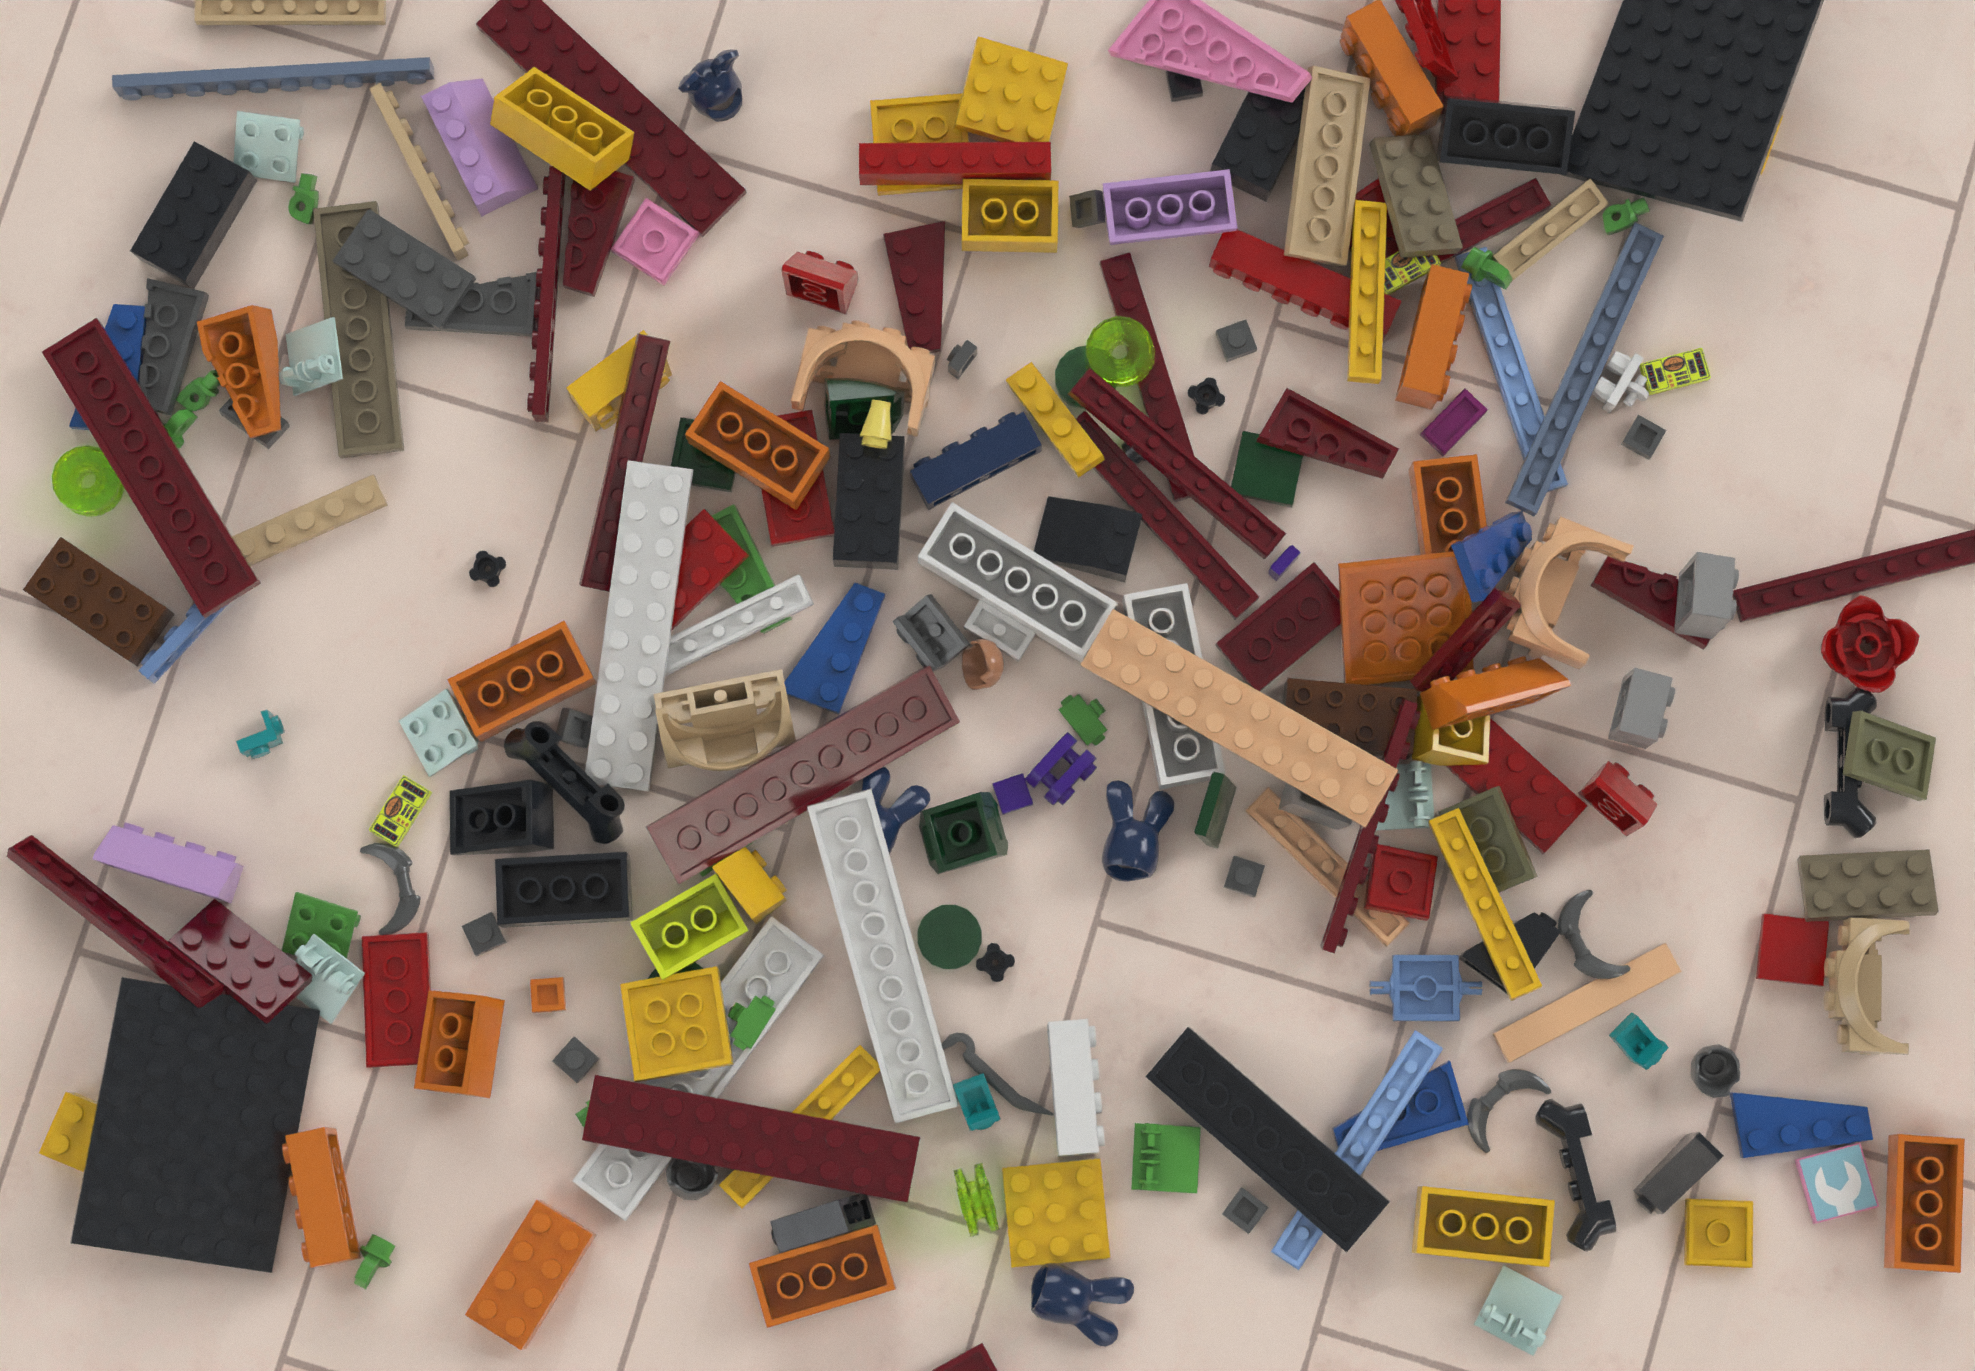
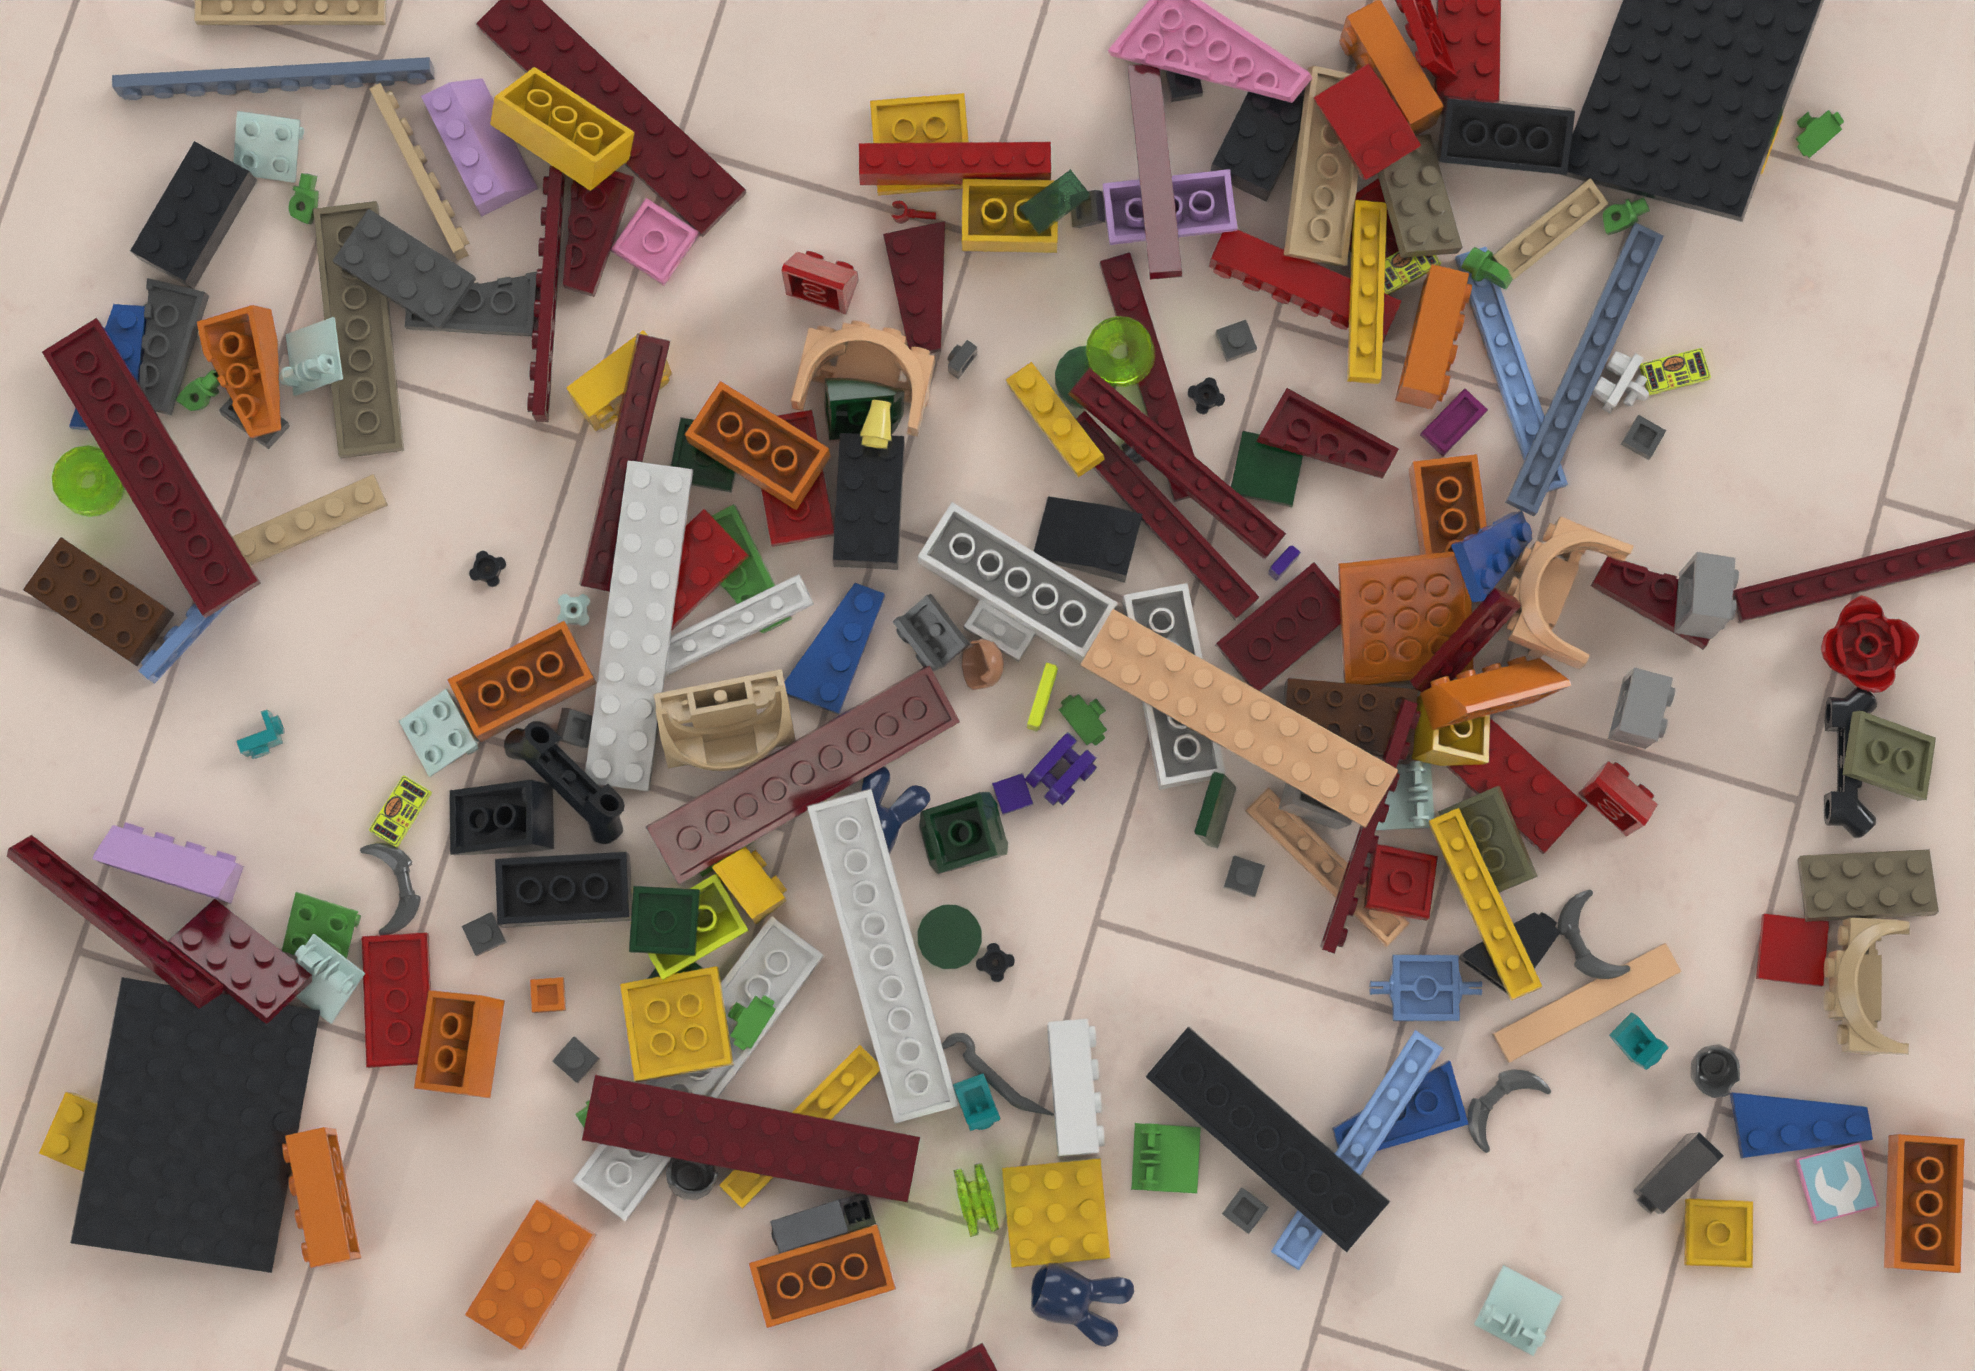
bright green piece [164,408,198,448] -> none
bright green piece [354,1234,396,1289] -> none
dark blue piece [678,49,742,122] -> none
dark blue brick [910,412,1042,510] -> none
yellow plate [954,36,1068,142] -> none
dark blue piece [1102,780,1174,882] -> none
yellow brick [1412,1186,1555,1267] -> none
dark red plate [1436,178,1551,264] -> none
black plate [1535,1099,1616,1252] -> none
none -> light aqua plate [557,594,590,626]
none -> dark green tile [629,886,700,956]
none -> red hand [891,200,936,224]
none -> clear green plate [1020,169,1090,235]
none -> neon yellow tile [1027,663,1058,731]
none -> tile [1128,64,1182,280]
none -> red slope [1313,63,1421,180]
none -> bright green piece [1796,110,1844,158]

